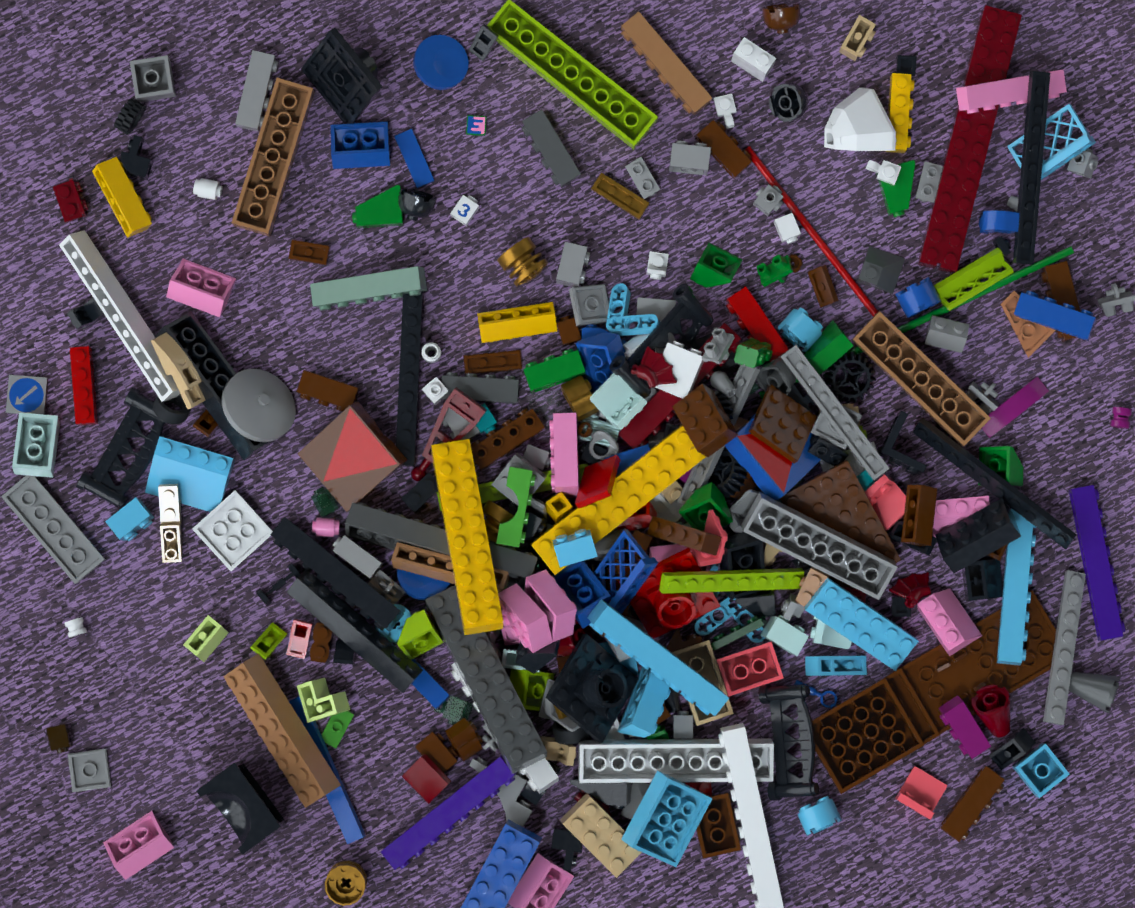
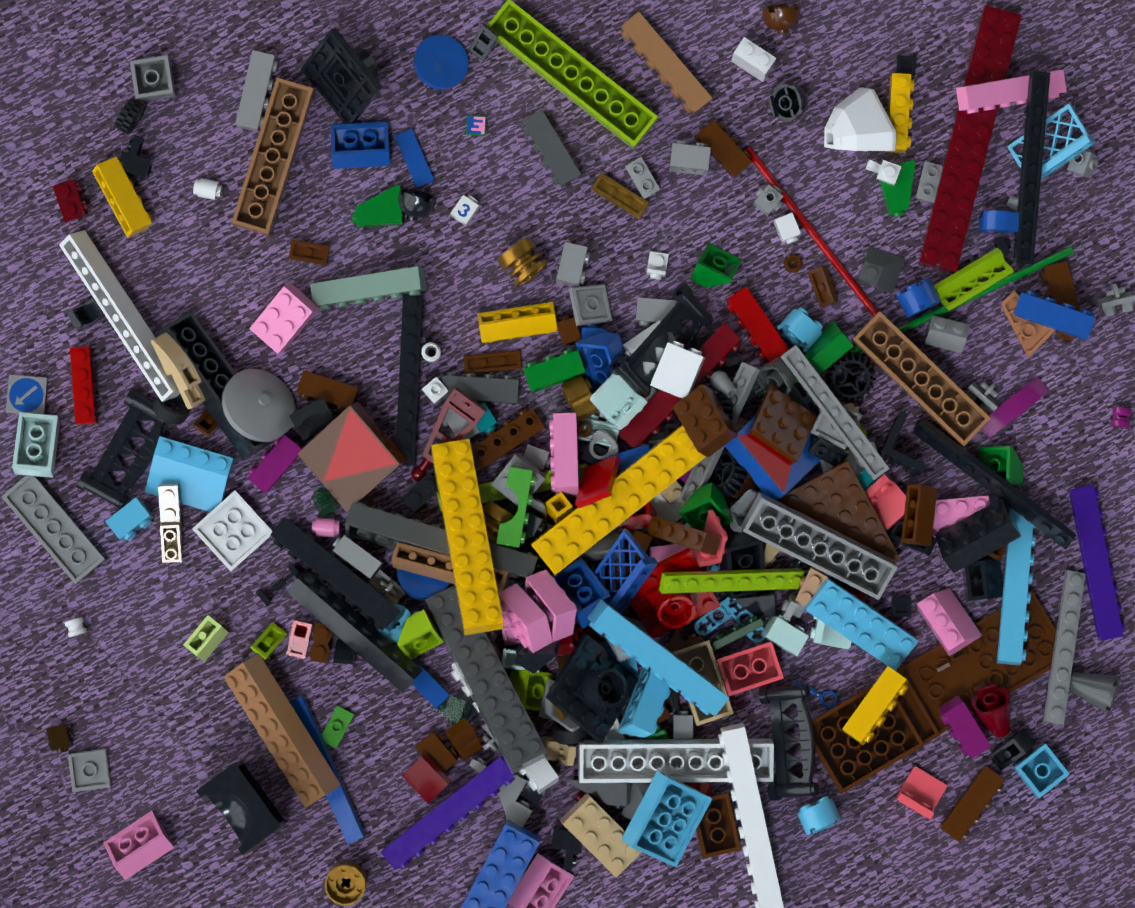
bright pink slope [166,259,236,317] -> none
yellowish green brick [297,678,350,723] -> none
medium azure brick [552,529,598,567] -> none
medium azure beam [606,283,660,336] -> none
dark red arm [631,346,677,388] -> none
light grey hips [702,328,735,364] -> none
white plate [713,94,737,129] -> none
green brick [734,338,772,368] -> none
green hips [757,254,793,287] -> none
medium azure slope [805,656,867,676] -> none
tan brick [839,15,876,61] -> none
dark red arm [889,572,931,608] -> none
none -> magenta brick [247,435,302,494]
none -> bright pink brick [249,283,319,354]
none -> black brick [289,398,335,443]
none -> yellow brick [842,666,909,745]

